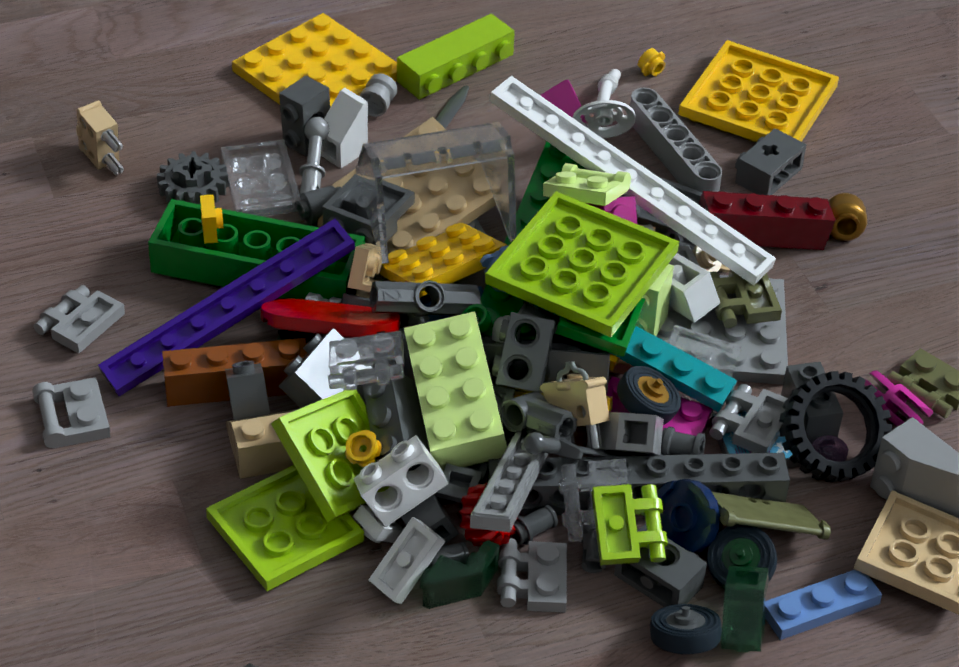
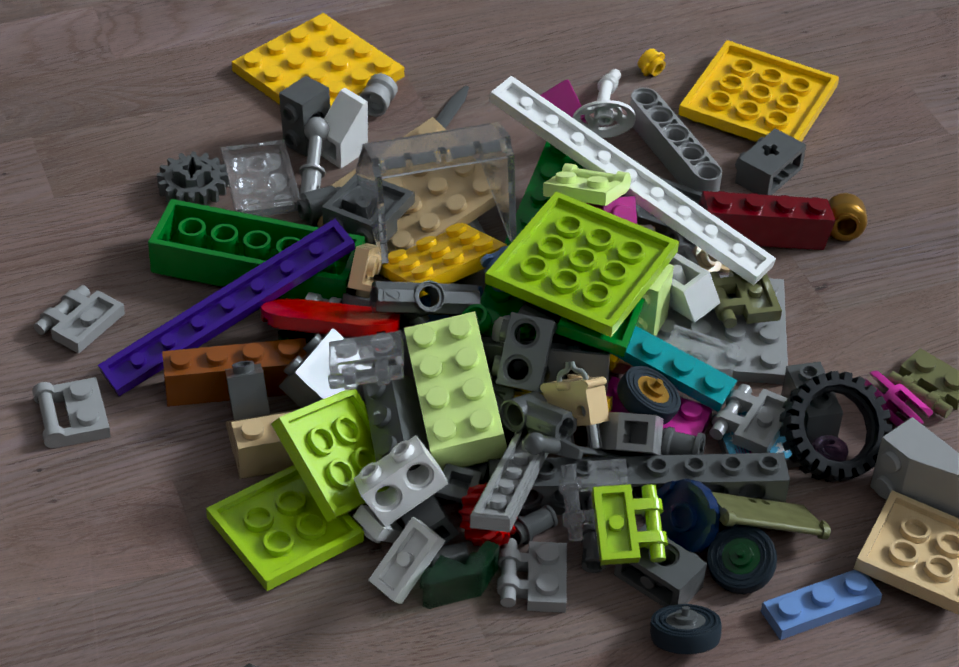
tan piece [76,100,124,176] -> none
yellow plate [200,194,223,244] -> none
yellow plate [345,430,382,467] -> none
lime brick [397,13,515,100] -> none
clear green slope [721,566,769,652] -> none

